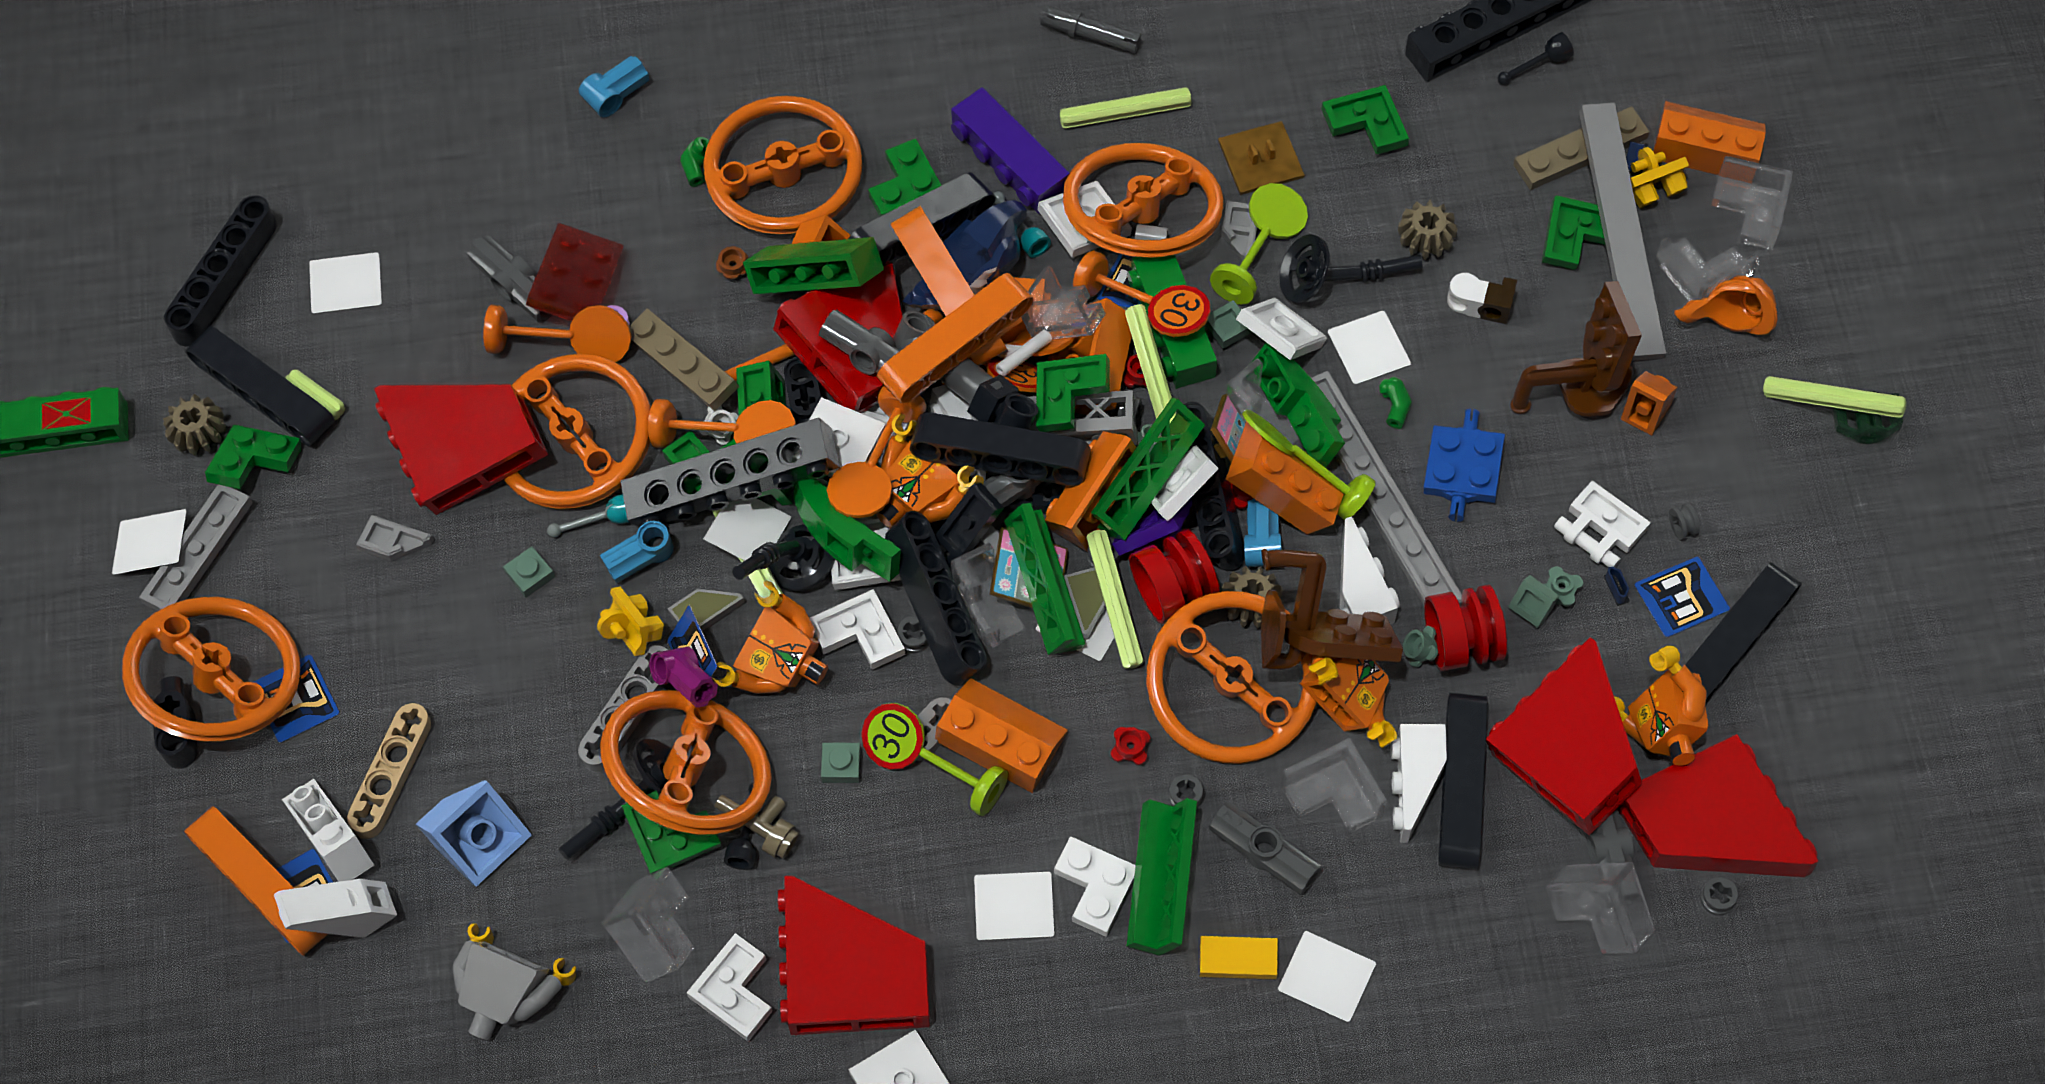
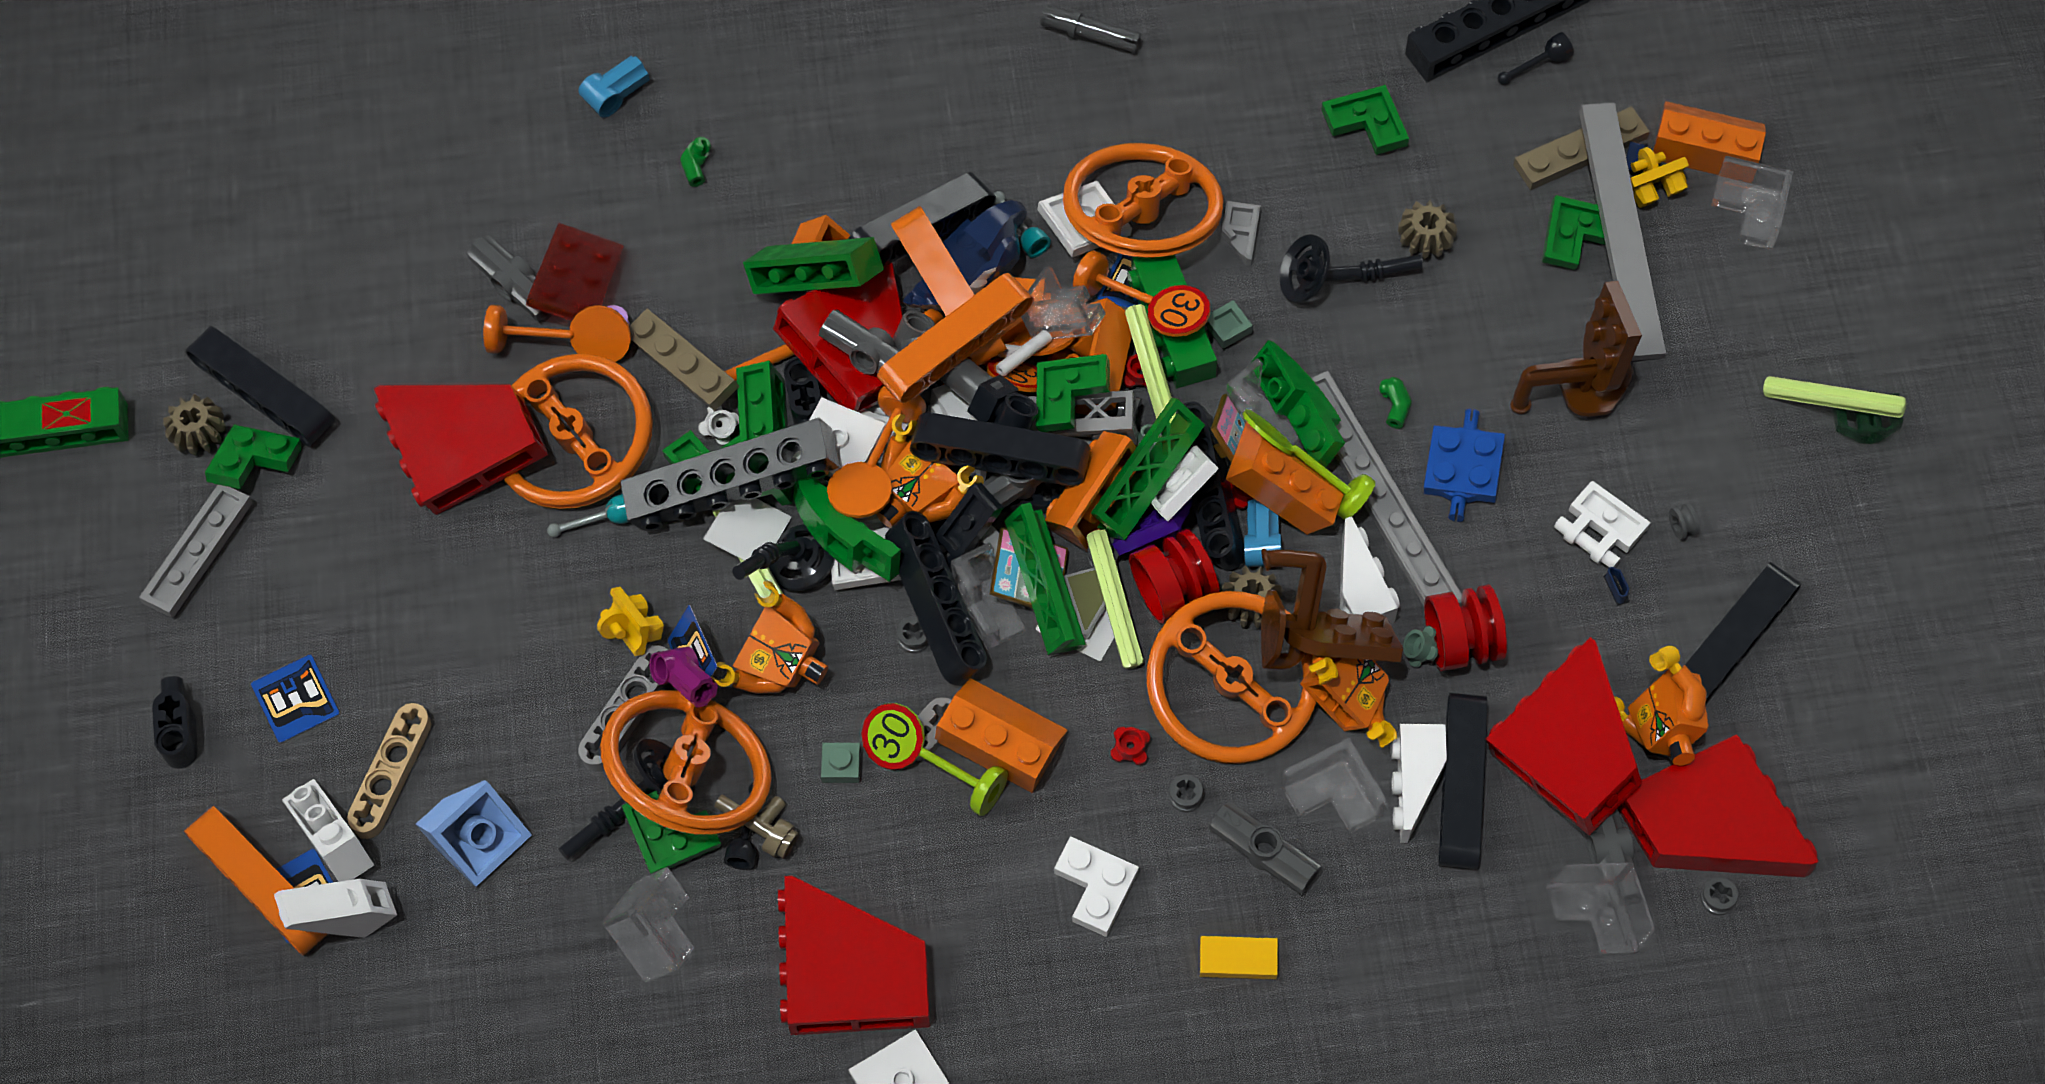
white sticker [112,509,186,575] -> none
orange piece [122,597,300,742] -> none
black beam [164,195,277,347] -> none
yellowish green axle [285,370,345,420] -> none
white sticker [309,252,382,313] -> none
light grey tile [356,515,434,561] -> none
light grey torso [452,923,576,1040] -> none
sand green plate [503,546,555,598] -> none
dark azure piece [600,521,674,584] -> none
orange piece [648,399,796,449] -> none
tile [667,588,745,631] -> none
white plate [687,933,772,1041] -> none
orange piece [704,96,862,234] -> none
dark orange plate [716,246,748,279] -> none
white plate [810,589,905,669] -> none
green plate [868,138,942,217] -> none
dark purple brick [951,87,1070,214] -> none
white sticker [974,872,1054,940] -> none
yellowish green axle [1059,87,1191,128] -> none
green fence [1126,798,1197,956] -> none
light grey hinge [1135,224,1168,240] -> none
lime piece [1210,183,1308,305] -> none
pearl gold piece [1218,121,1305,195] -> none
white plate [1236,298,1327,360] -> none
white sticker [1278,931,1376,1022] -> none
white sticker [1328,311,1411,384] -> none
leg [1447,273,1518,325] -> none
sand green plate [1508,575,1559,628] -> none
sand green plate [1544,566,1583,606] -> none
orange slope [1621,371,1678,436] -> none
sticker [1634,557,1730,637] -> none
clear panel [1655,237,1760,301] -> none
orange piece [1674,275,1778,335] -> none

